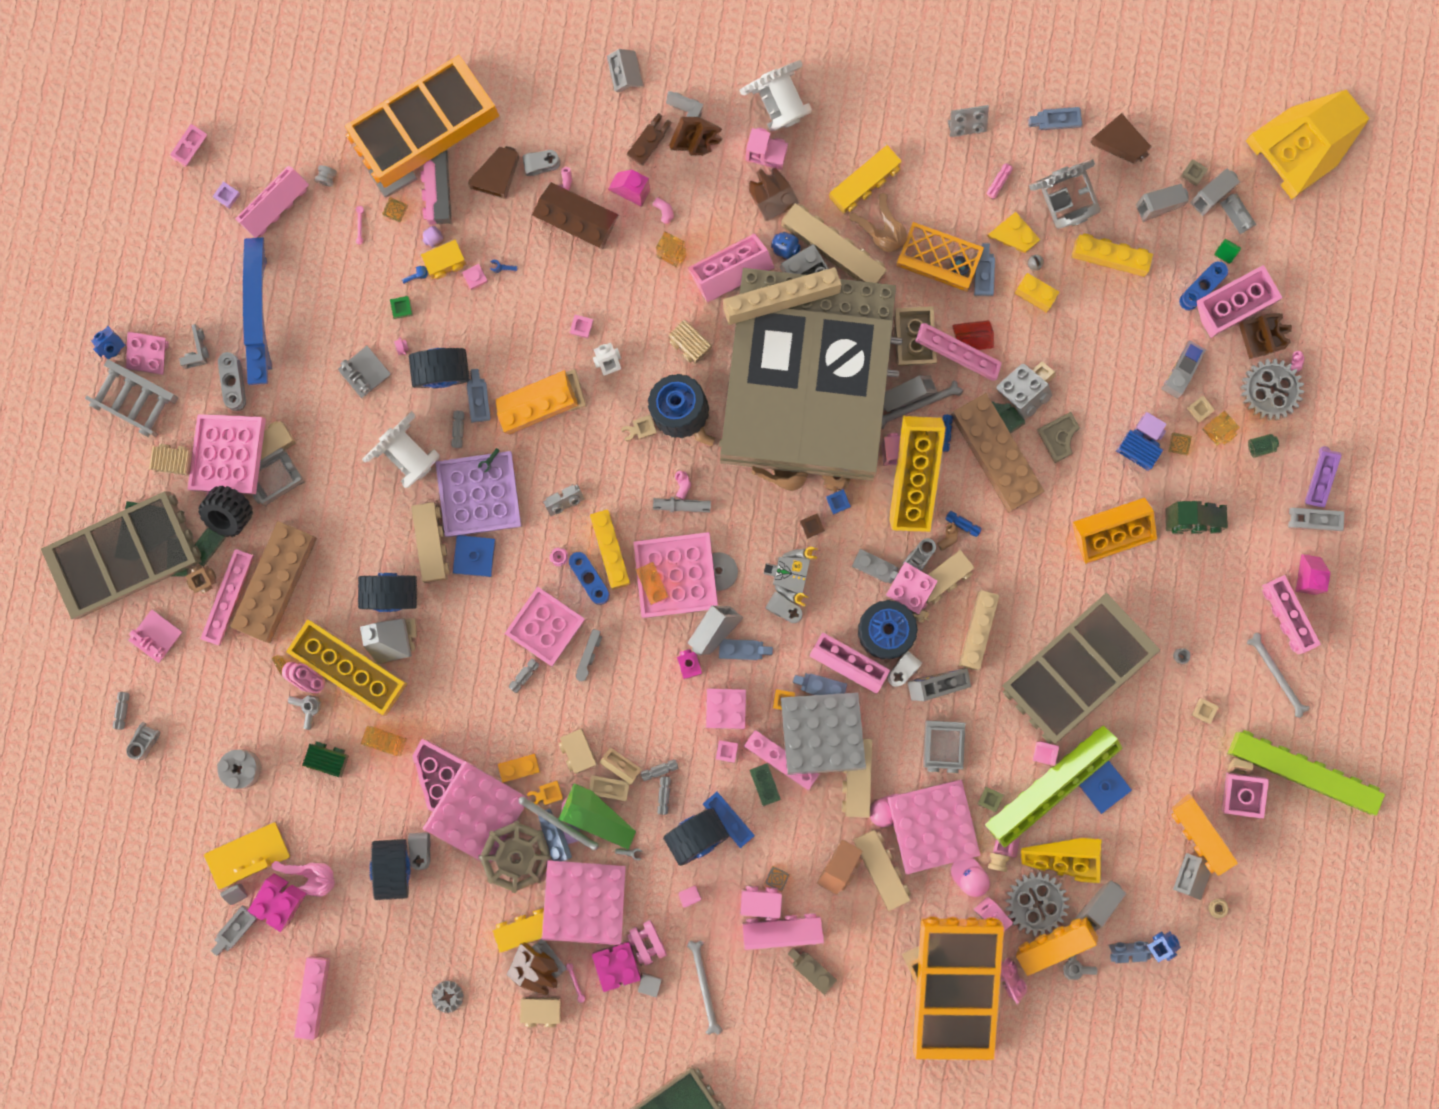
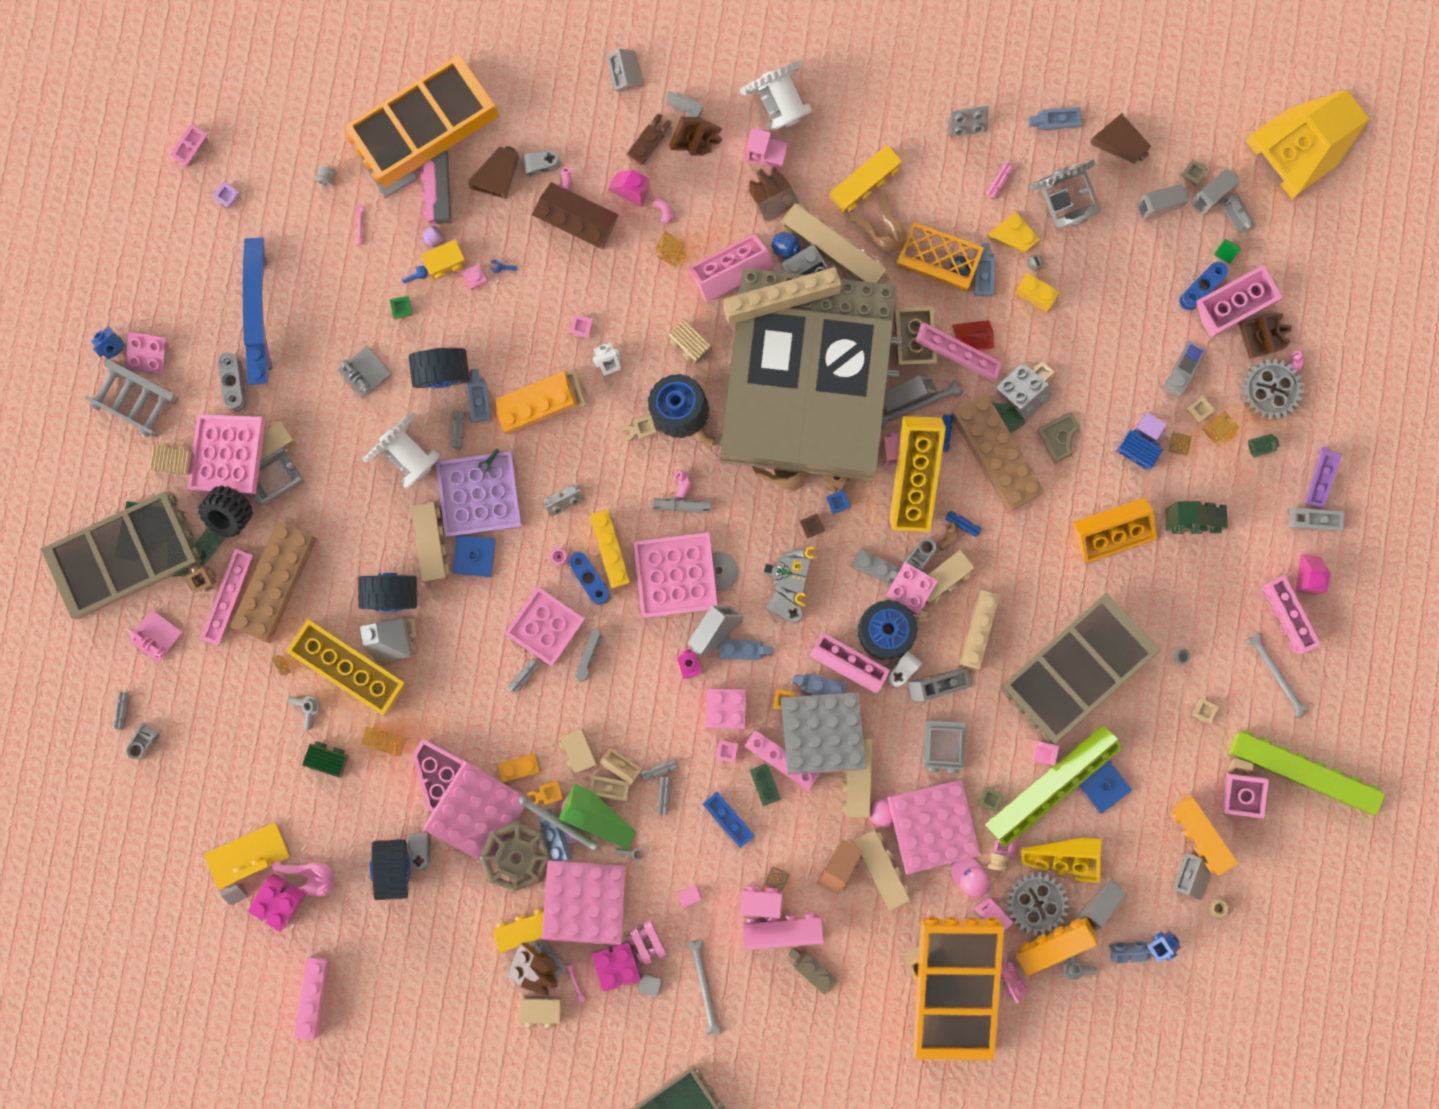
light grey bracket [179,324,209,369] -> none
light grey hinge [211,905,258,956] -> none
light grey brick [217,750,261,789] -> none
bright pink brick [235,165,309,238] -> none
bright pink brick [282,662,325,693] -> none
clear yellow tile [382,197,408,223] -> none
bright pink plate [394,337,409,355] -> none
light grey gear [432,981,463,1013] -> none
clear yellow plate [636,562,669,605] -> none
black wheel [663,808,729,866] -> none
yellow brick [1071,233,1153,277] -> none

